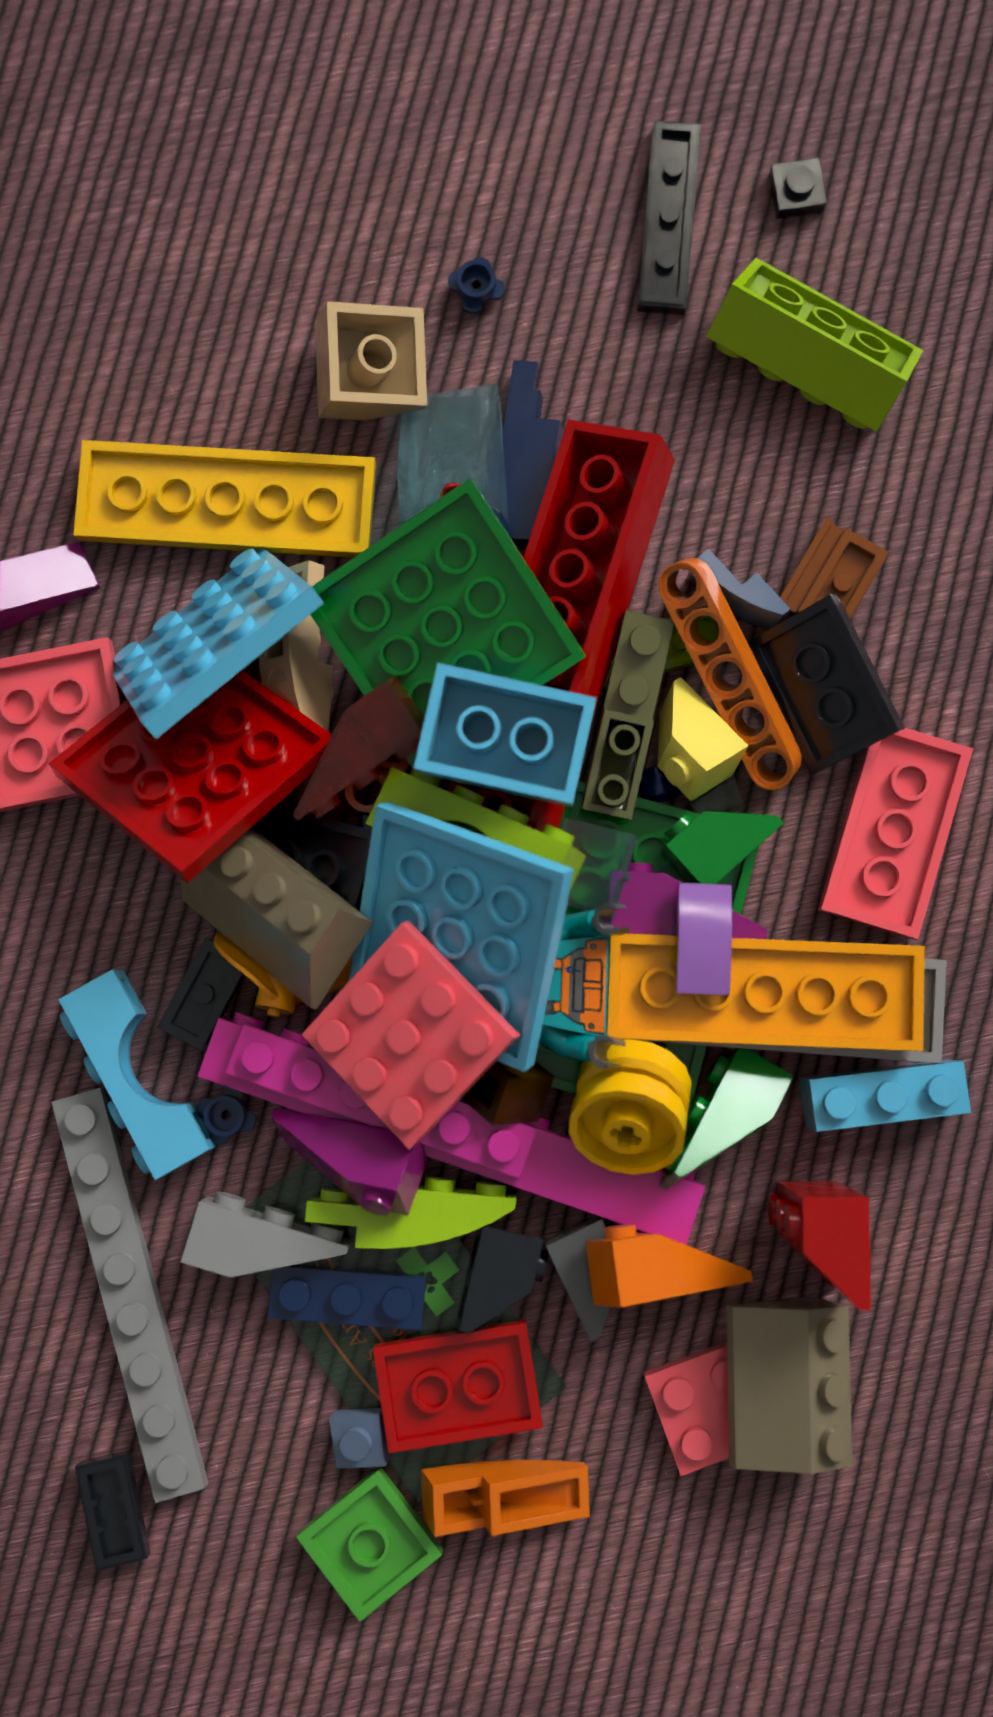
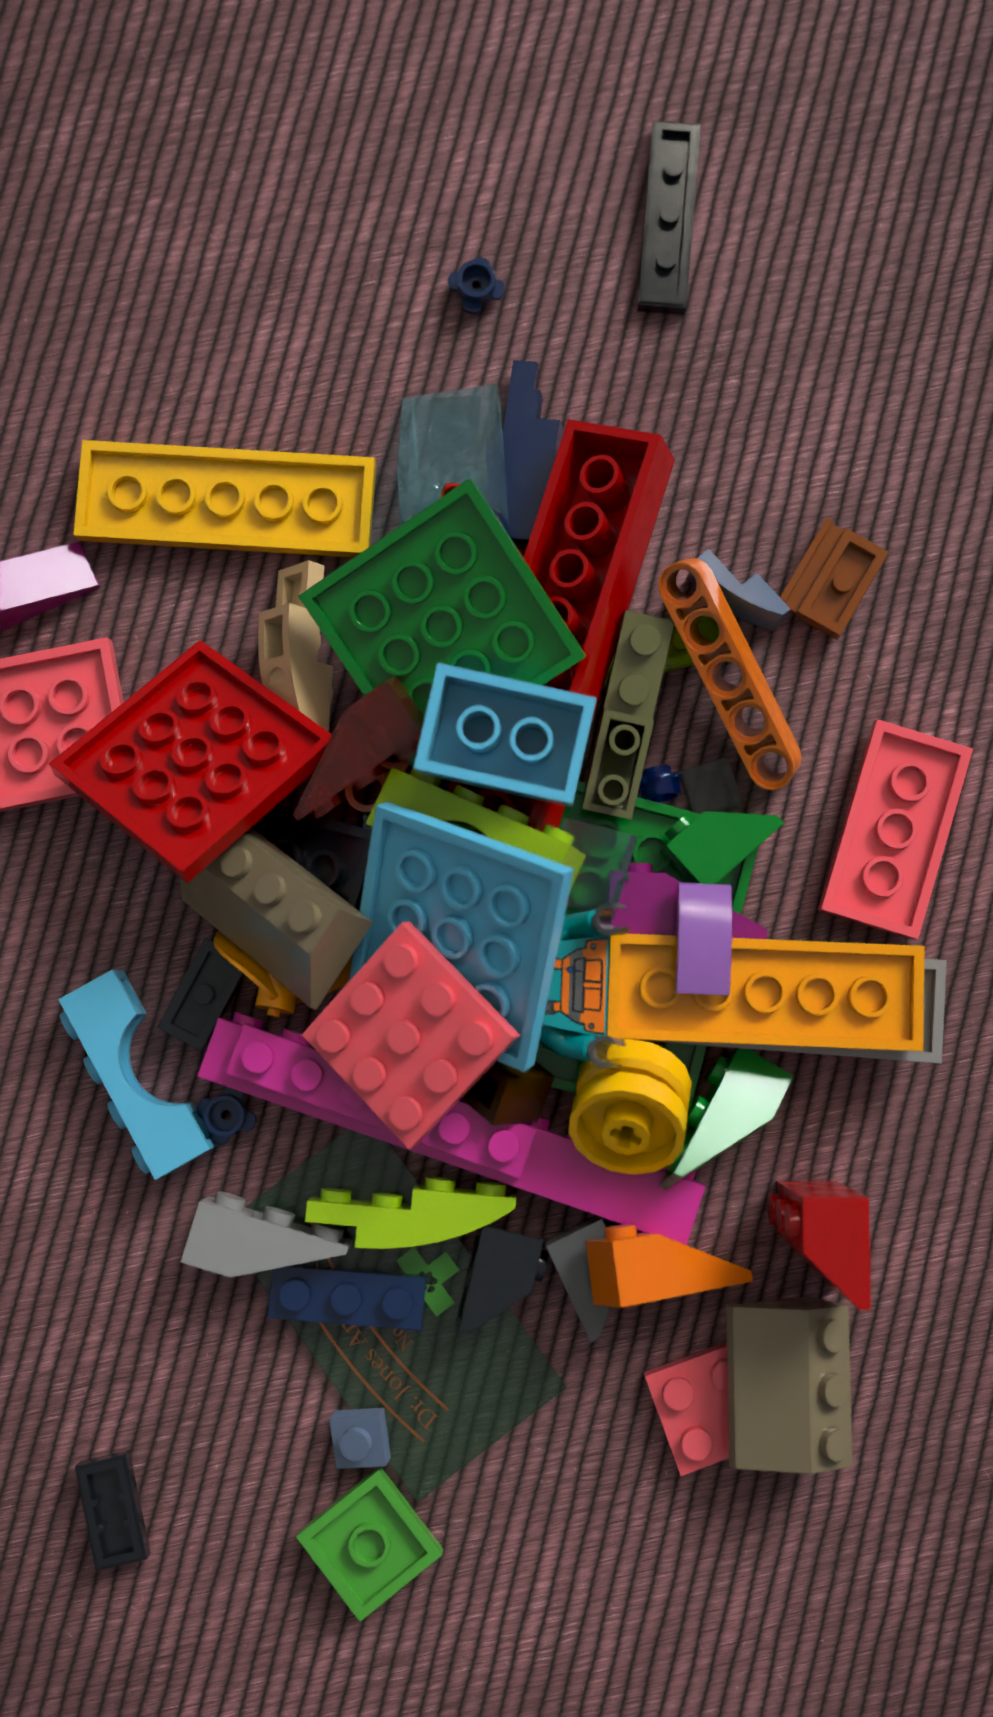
light grey plate [52,1087,209,1503] -> none
medium azure plate [112,548,324,739] -> none
magenta slope [271,1108,428,1216] -> none
tan slope [315,301,427,420] -> none
red plate [373,1319,543,1454] -> none
orange slope [421,1460,590,1537] -> none
light yellow slope [657,677,748,801] -> none
lime slope [706,258,924,432] -> none
black plate [747,594,905,775] -> none
plate [769,158,827,219] -> none
medium azure brick [799,1059,971,1132] -> none

